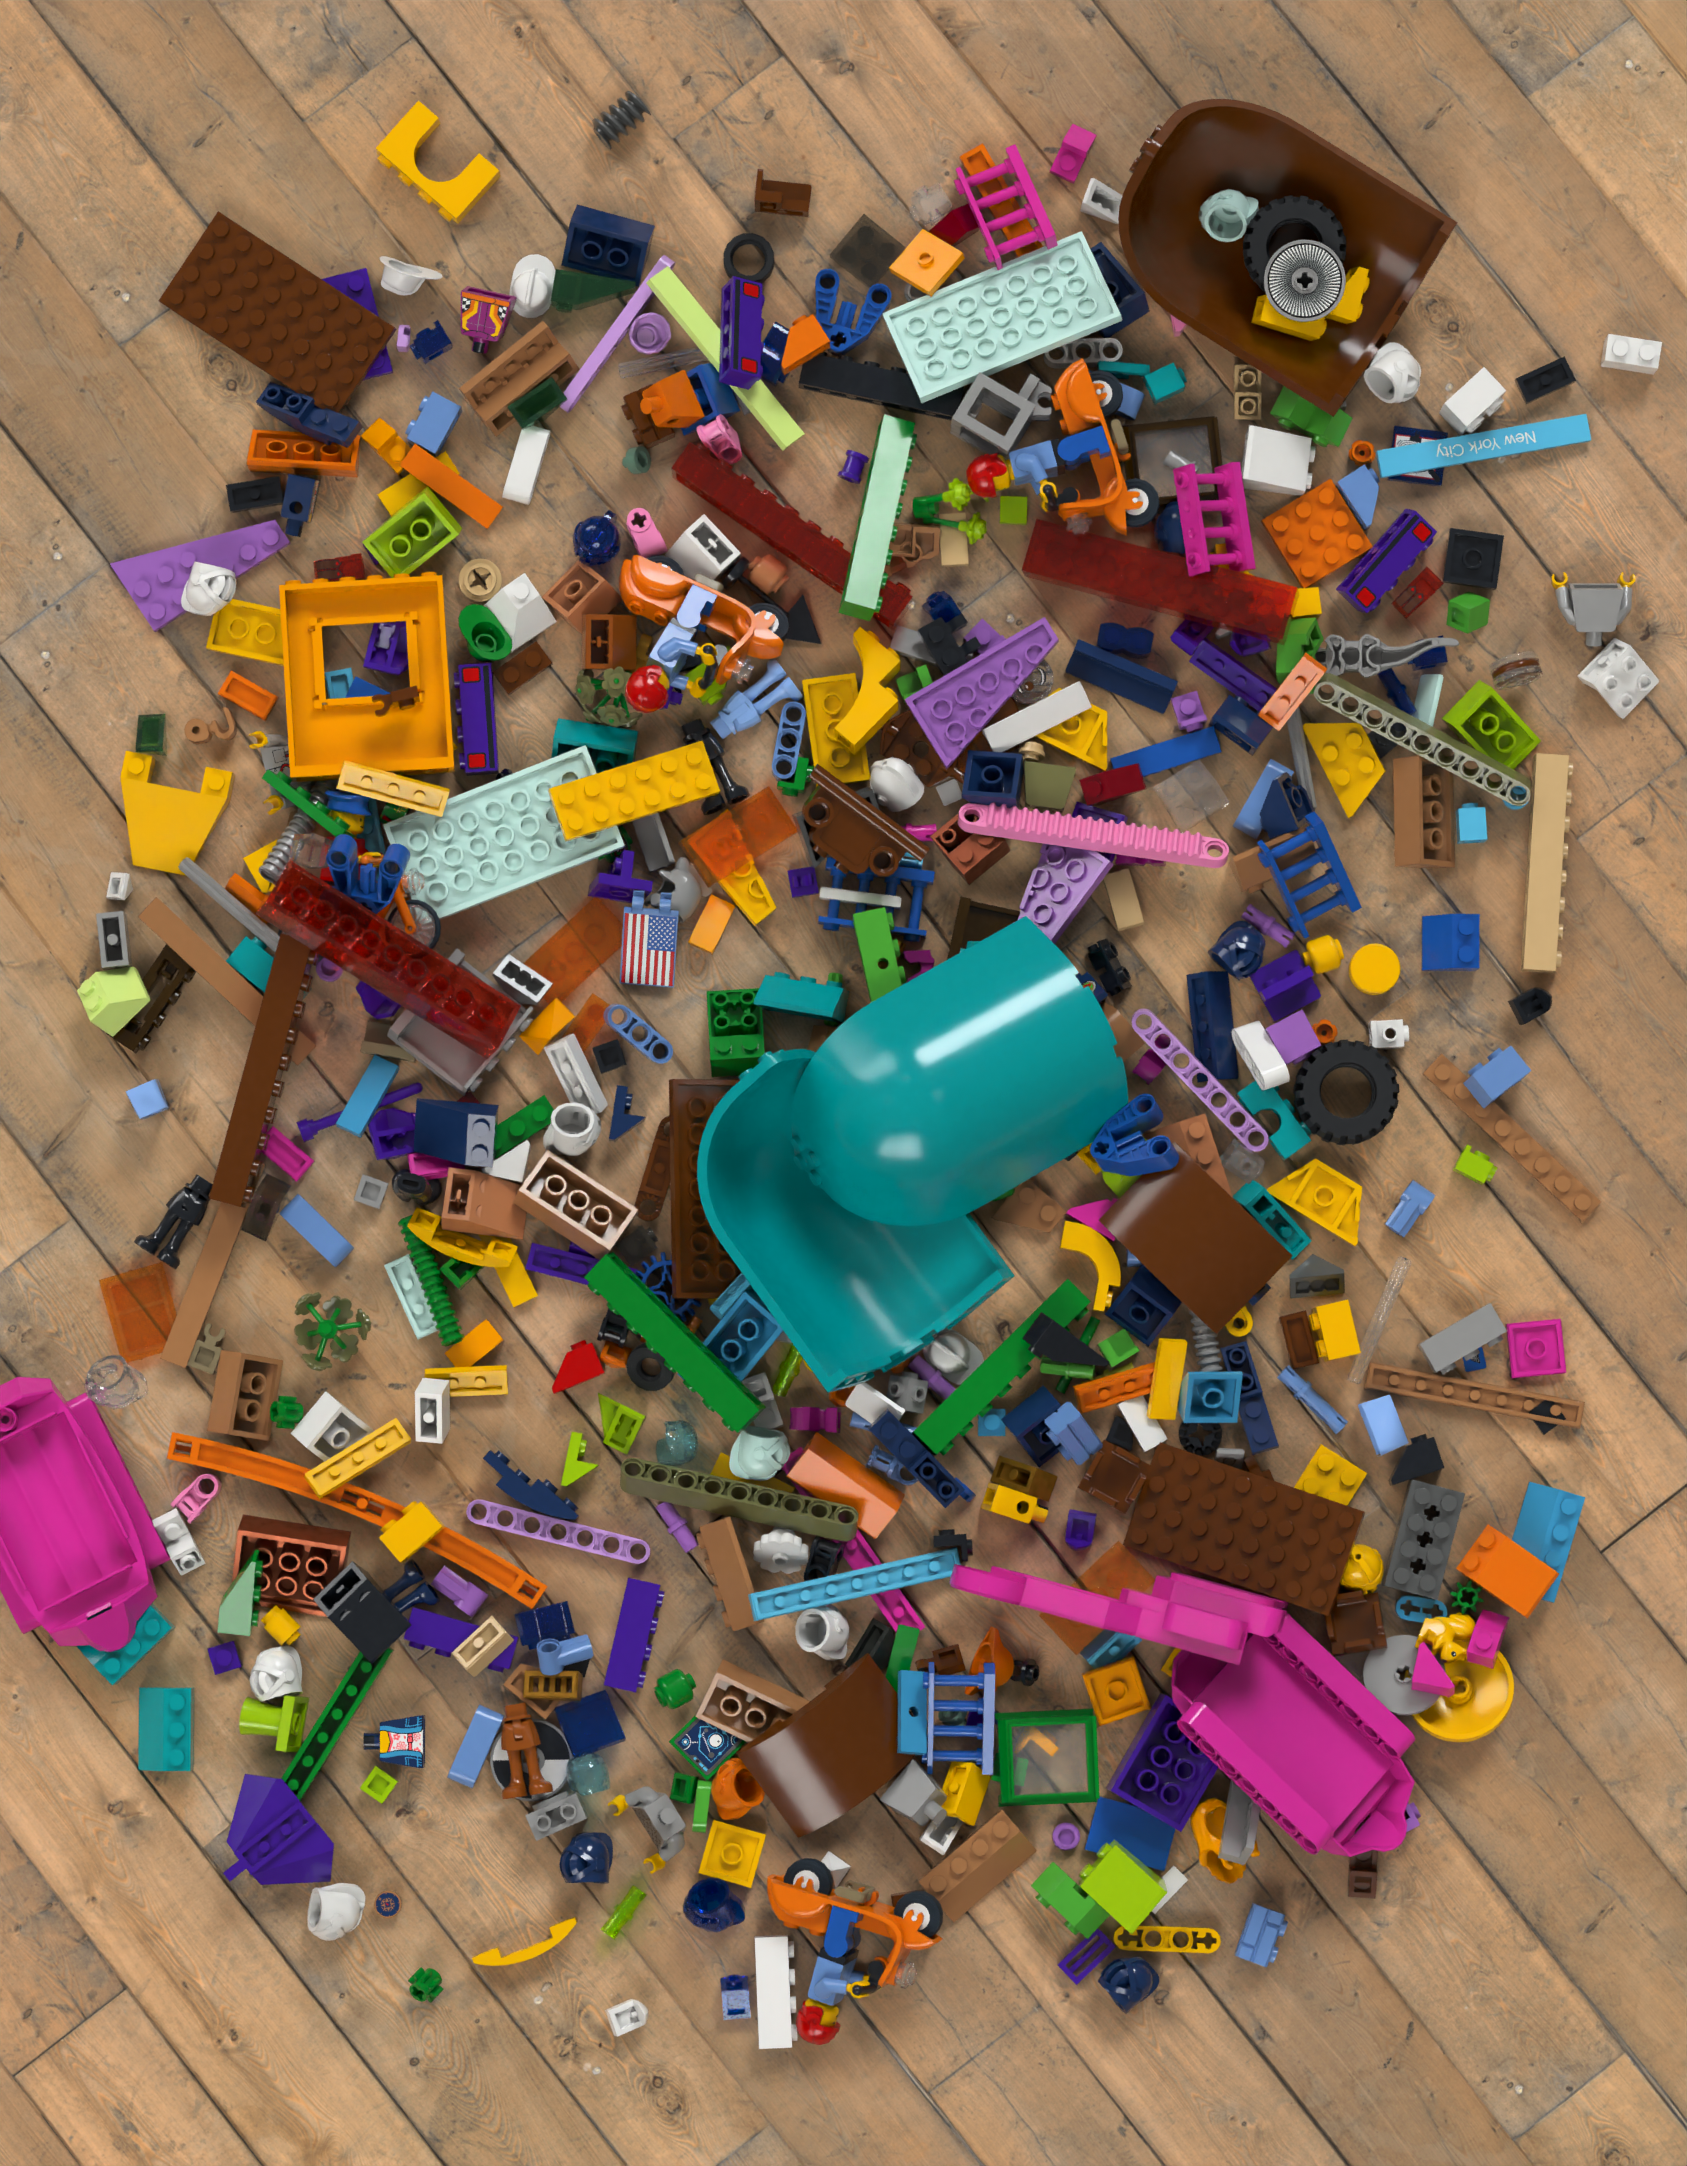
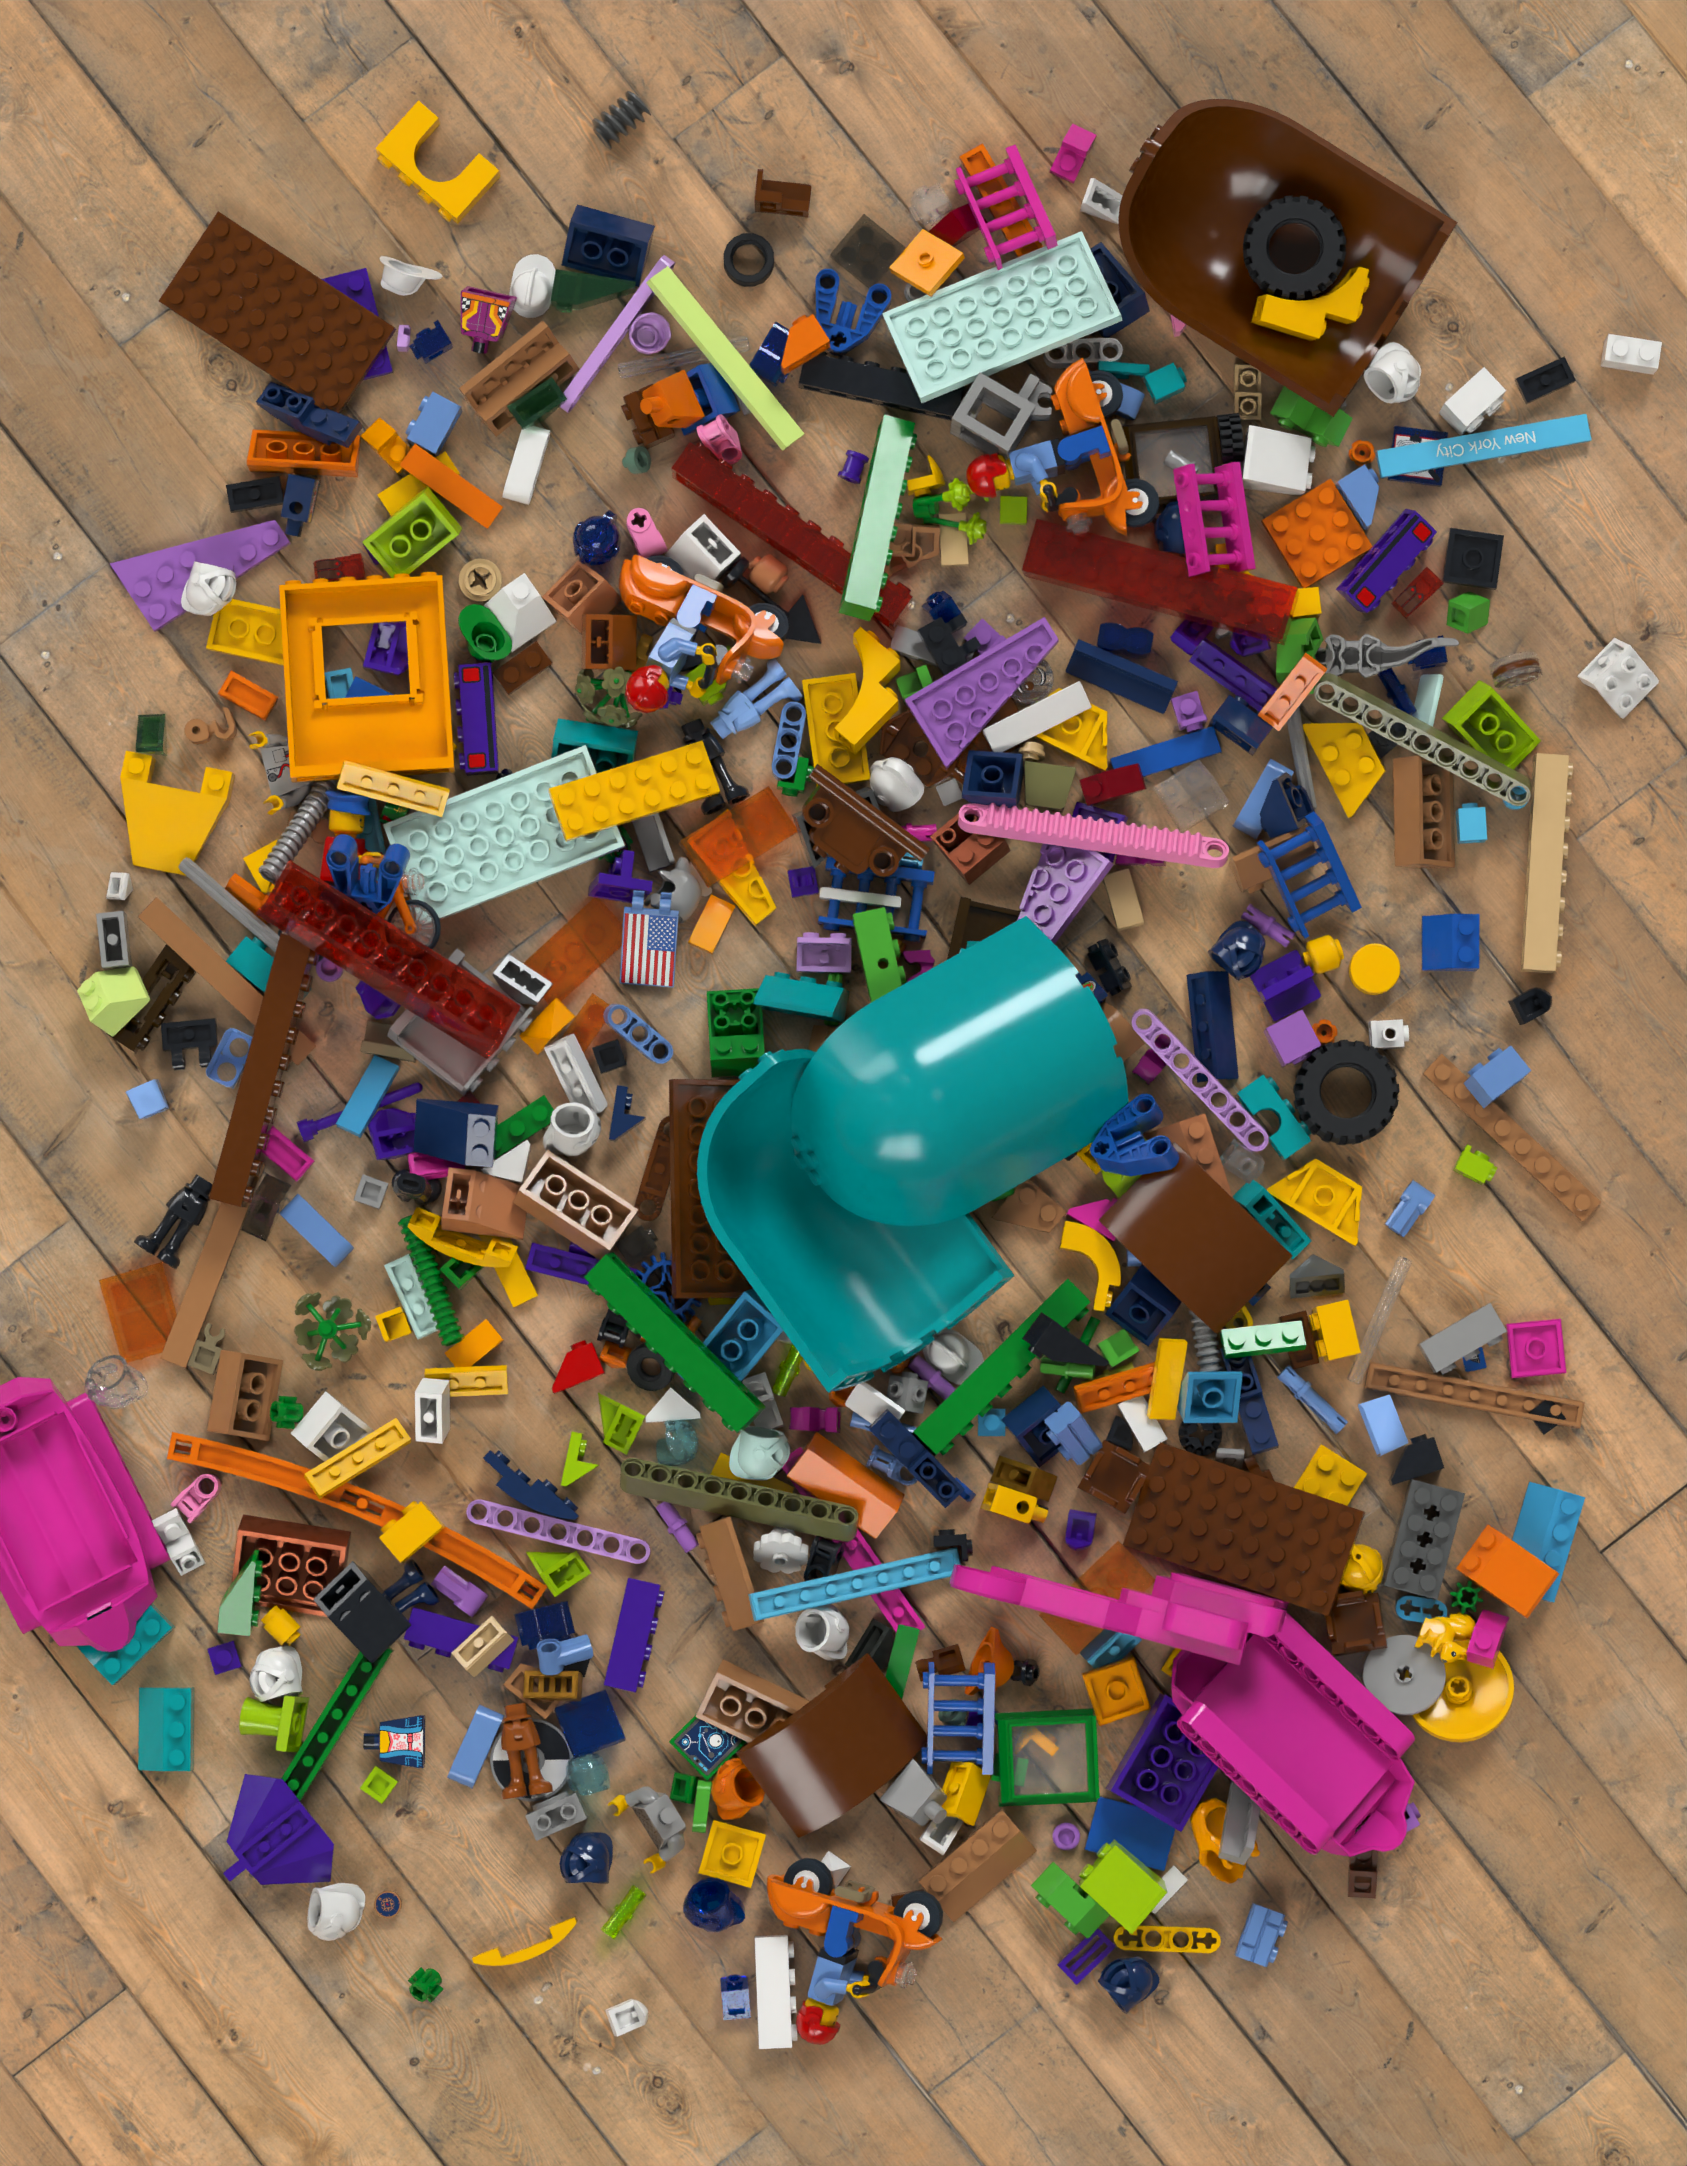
green plate [262,770,356,838] -> none
clear panel [288,833,333,869] -> none
reddish brown plate [372,686,420,717] -> none
green head [654,1669,696,1709] -> none
medium azure slope [709,1272,753,1321] -> none
dark purple brick [719,276,765,390] -> none
dark azure tile [897,1670,927,1755] -> none
light aqua helmet [1199,189,1259,242] -> none
white beam [1231,1020,1290,1091] -> none
piece [1264,240,1346,322] -> none
dark pink slope [1411,1642,1455,1697] -> none
light grey torso [1551,572,1636,647] -> none
none -> black plate [161,1018,218,1071]
none -> light blue piece [206,1028,252,1089]
none -> yellow panel [375,1306,412,1343]
none -> lime slope [526,1551,591,1597]
none -> white slope [645,1387,701,1423]
none -> lavender bracket [797,932,852,973]
none -> yellow plate [906,455,945,497]
none -> black tyre [1216,413,1244,464]
none -> plate [1220,1321,1306,1359]

